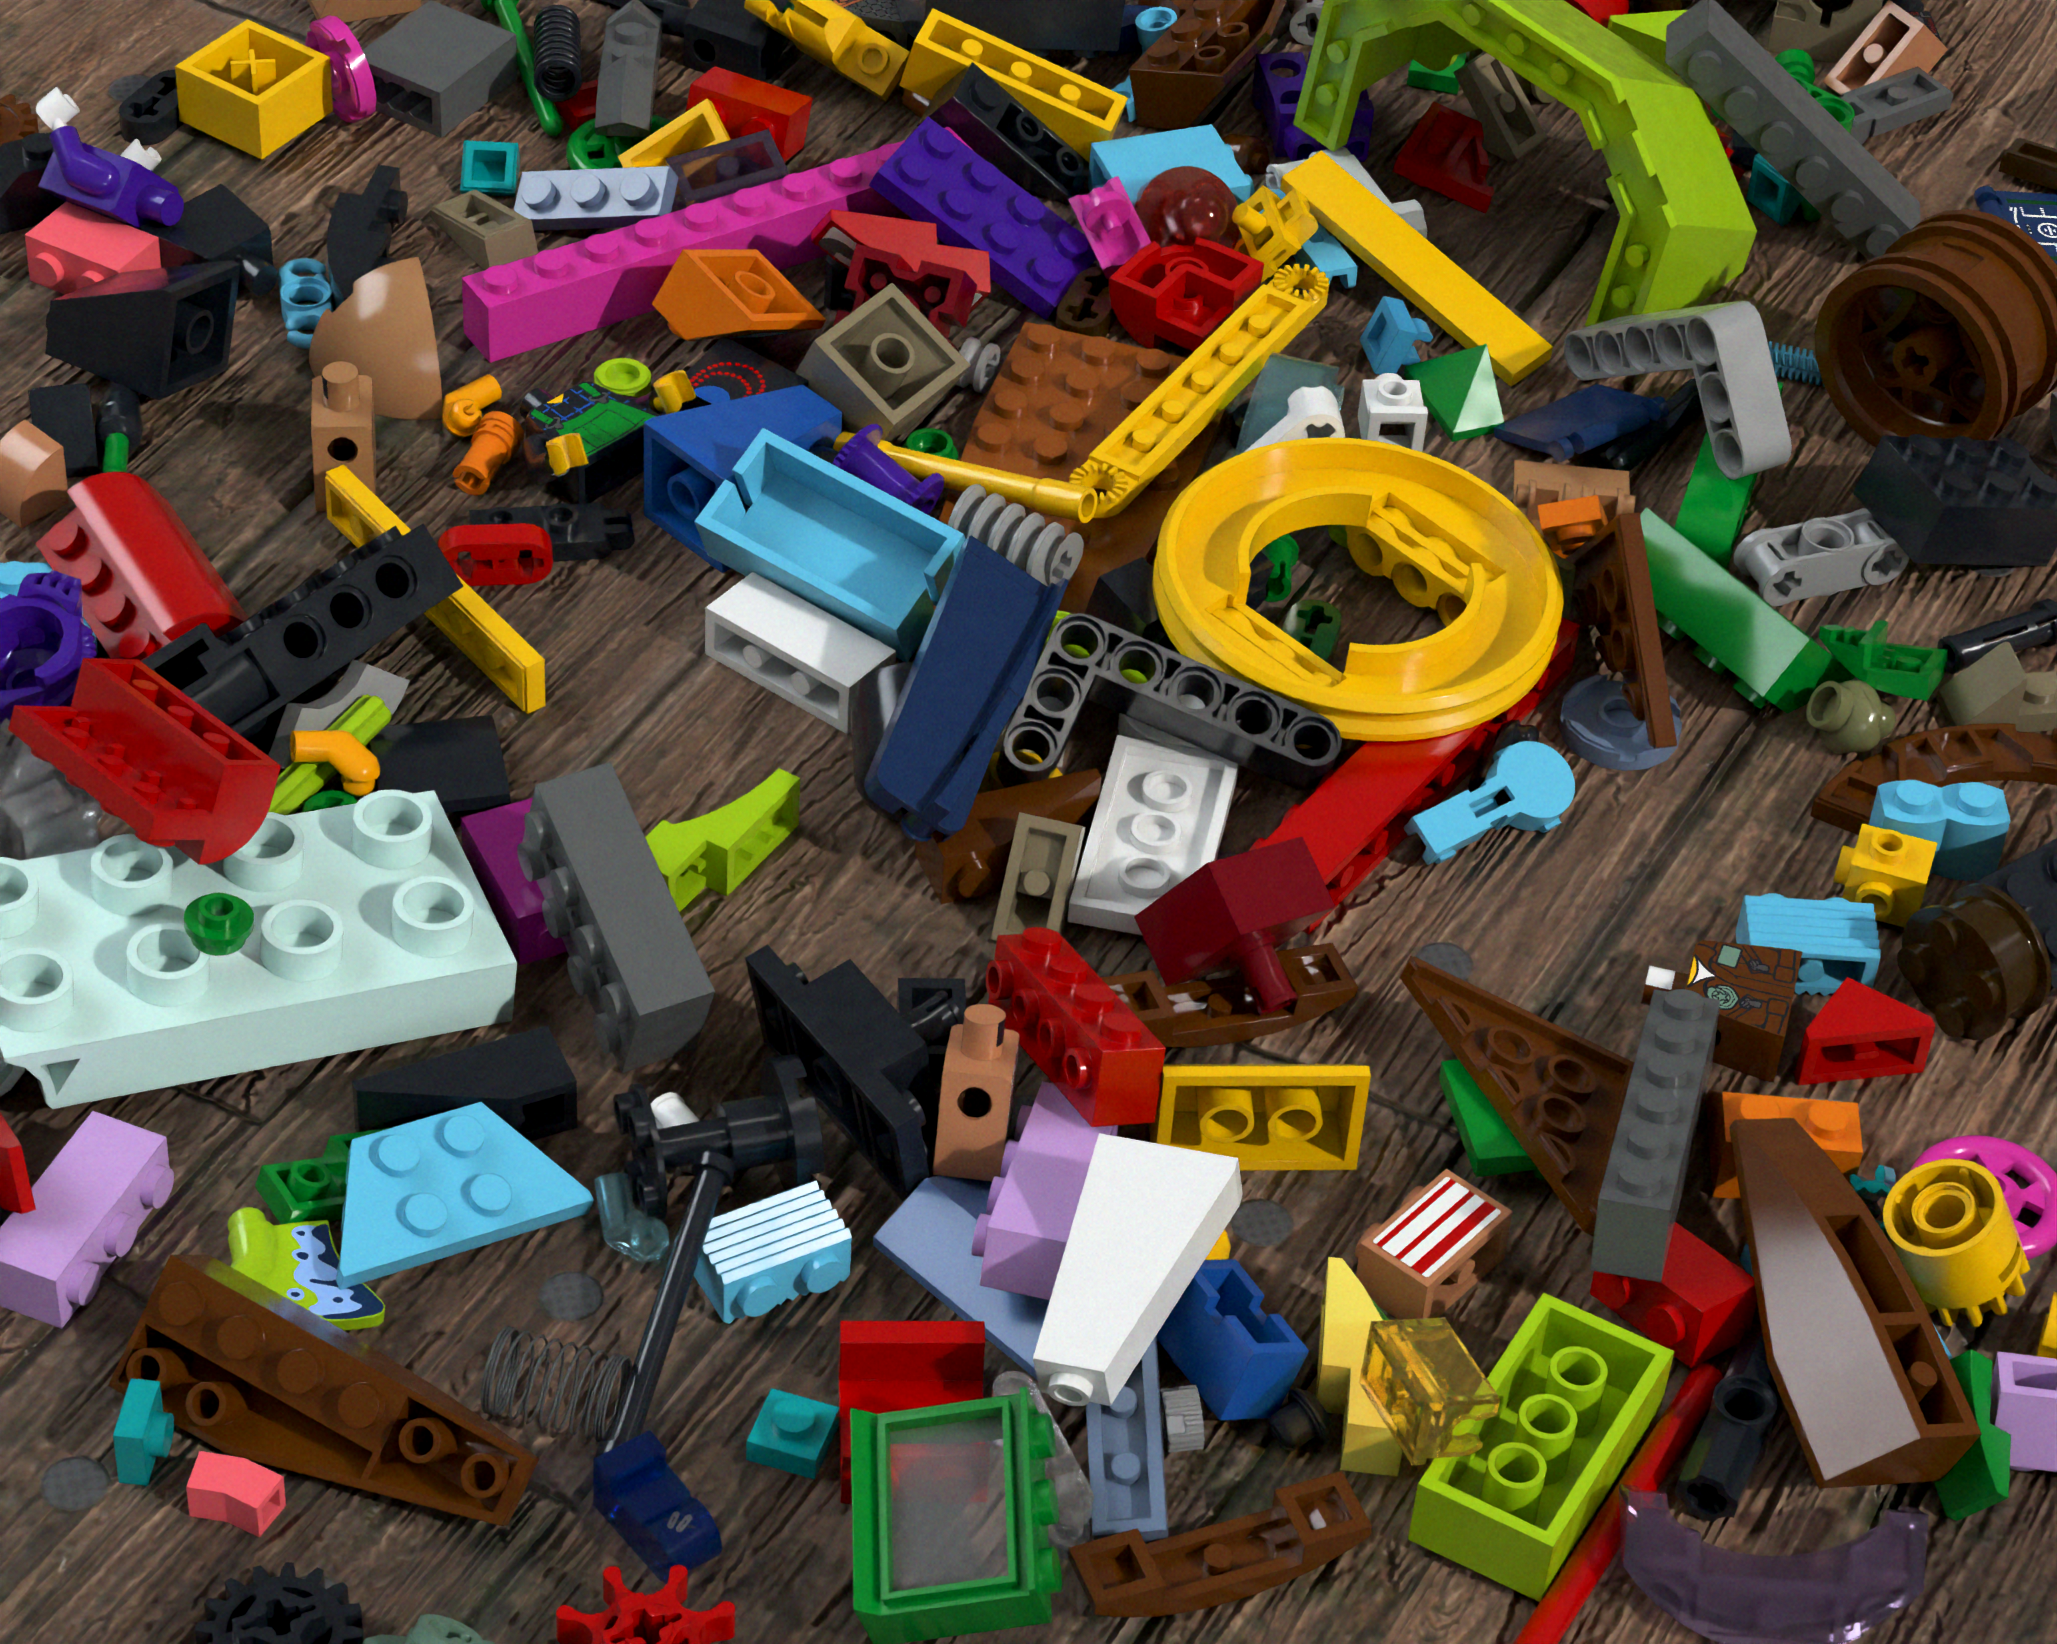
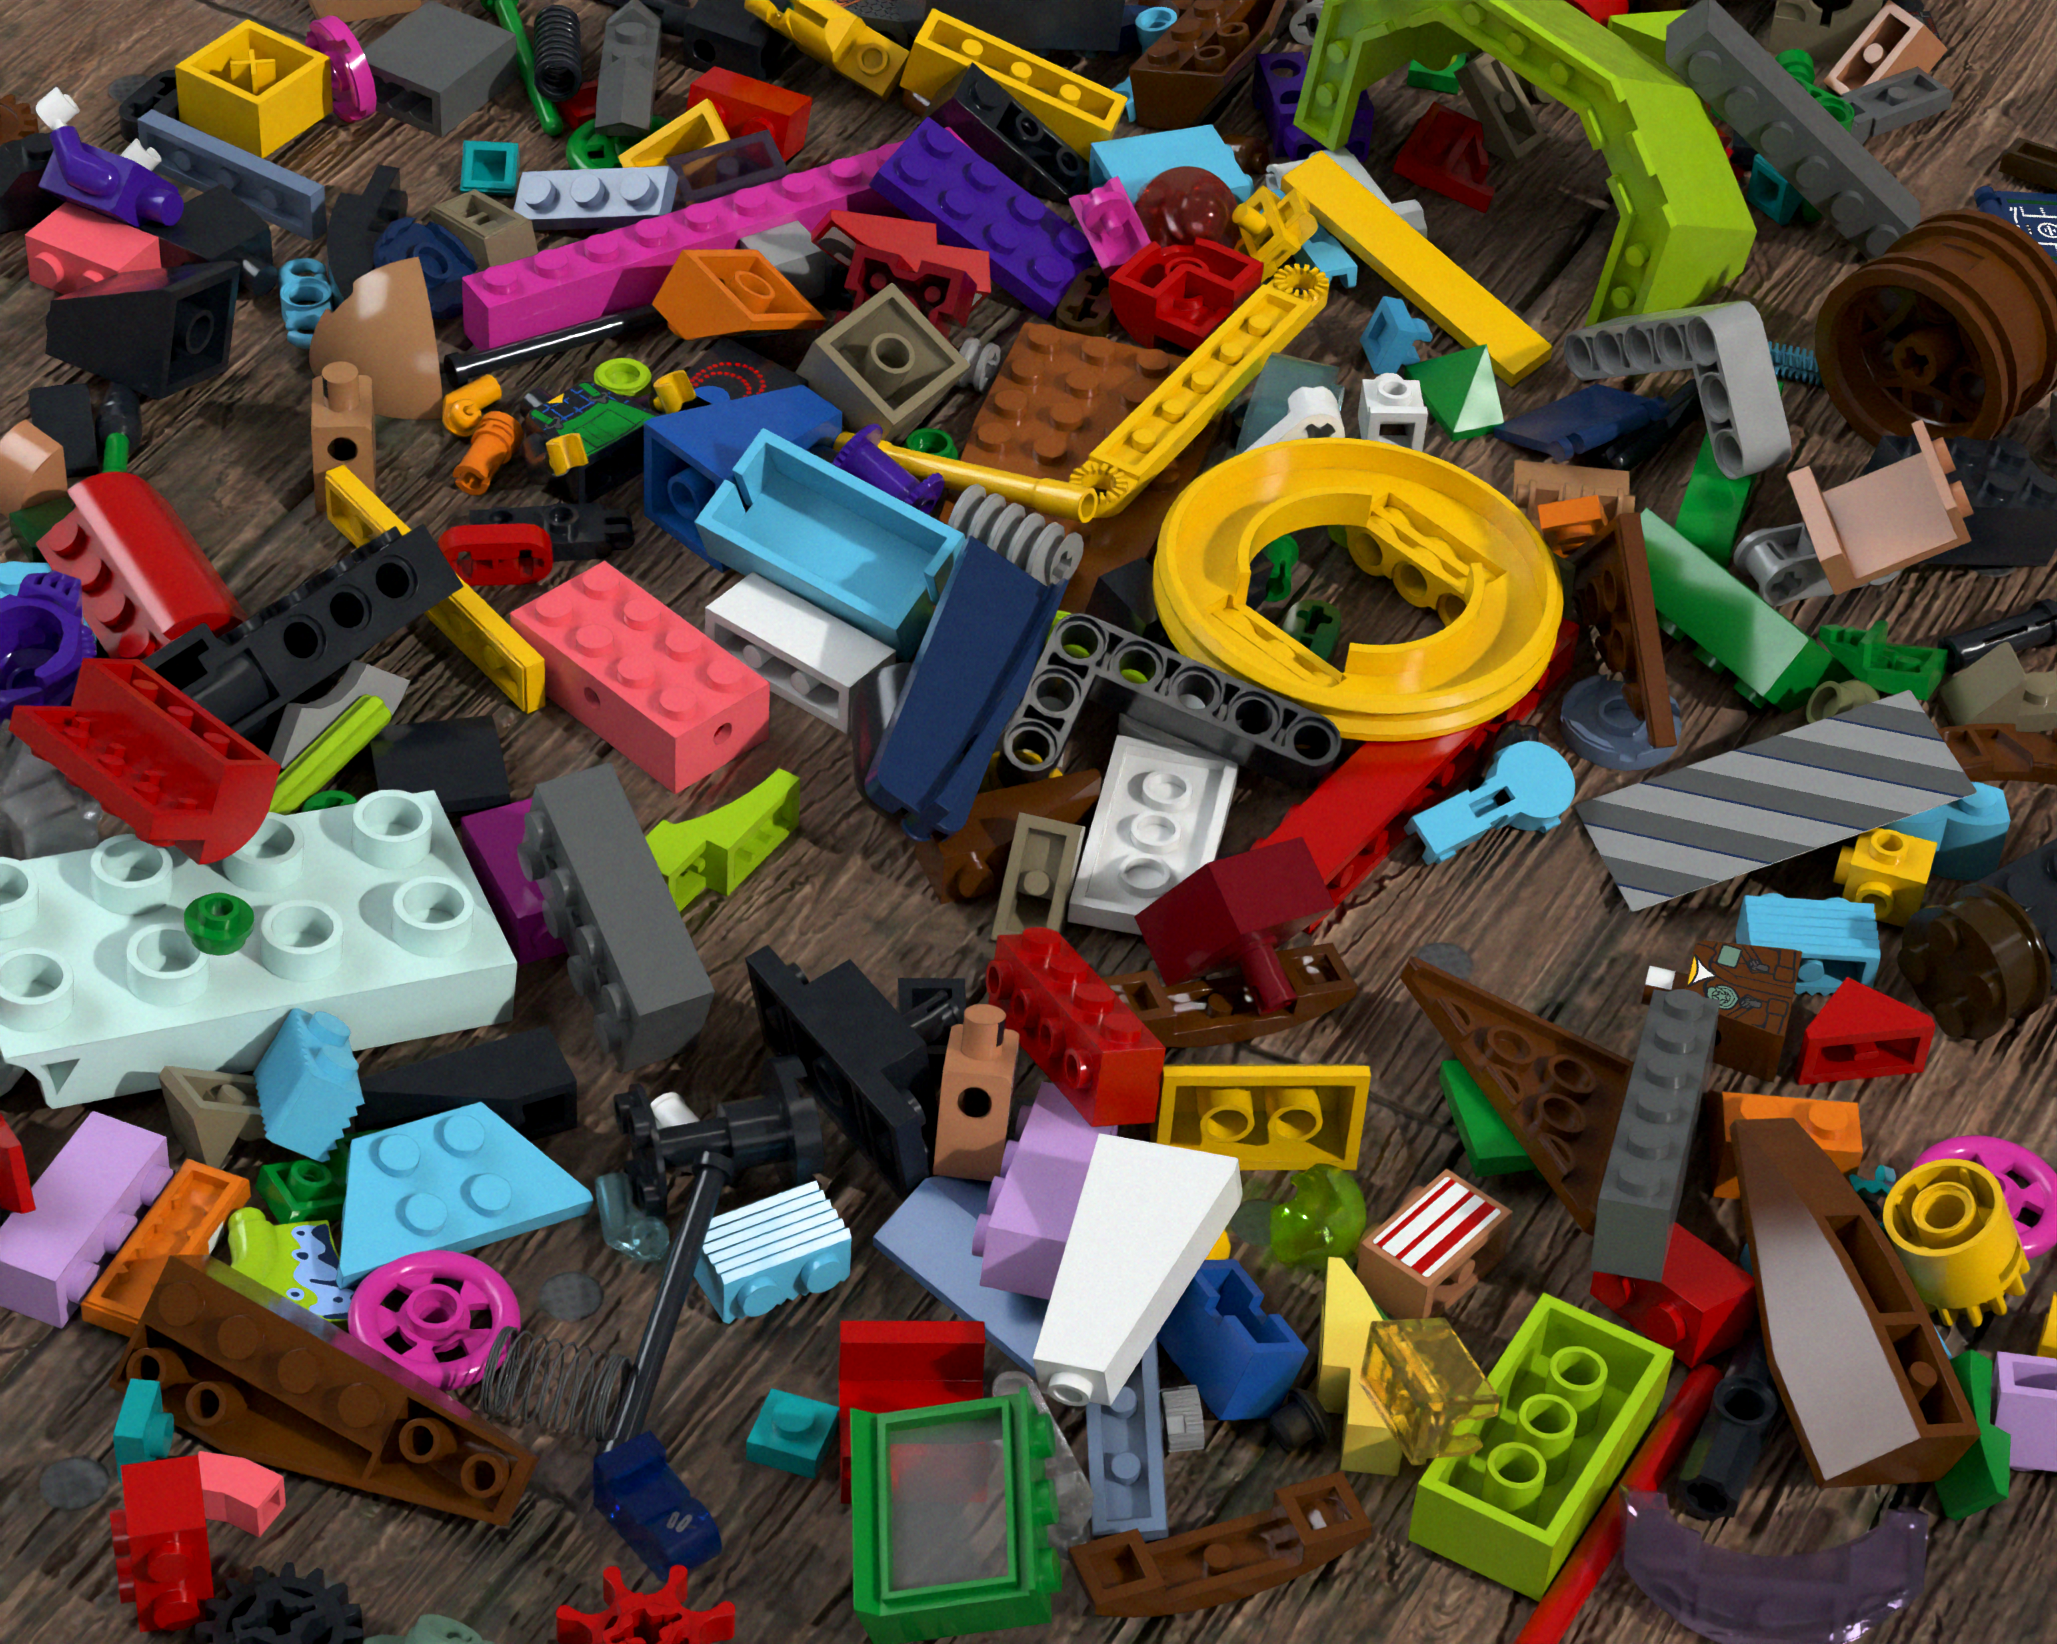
light orange arm [290,730,380,796] -> none
none -> dark green tile [9,496,74,563]
none -> orange plate [81,1158,251,1337]
none -> red brick [110,1455,214,1633]
none -> sand blue plate [137,109,327,241]
none -> dark tan slope [158,1066,268,1169]
none -> medium azure brick [253,1008,365,1162]
none -> dark pink plate [347,1250,521,1391]
none -> dark blue tile [373,217,478,320]
none -> black bar [444,302,667,388]
none -> coral brick [510,561,770,794]
none -> light grey brick [739,220,827,300]
none -> clear neon green hair [1269,1163,1367,1271]
none -> sticker [1575,690,1977,912]
none -> nougat panel [1787,419,1974,596]

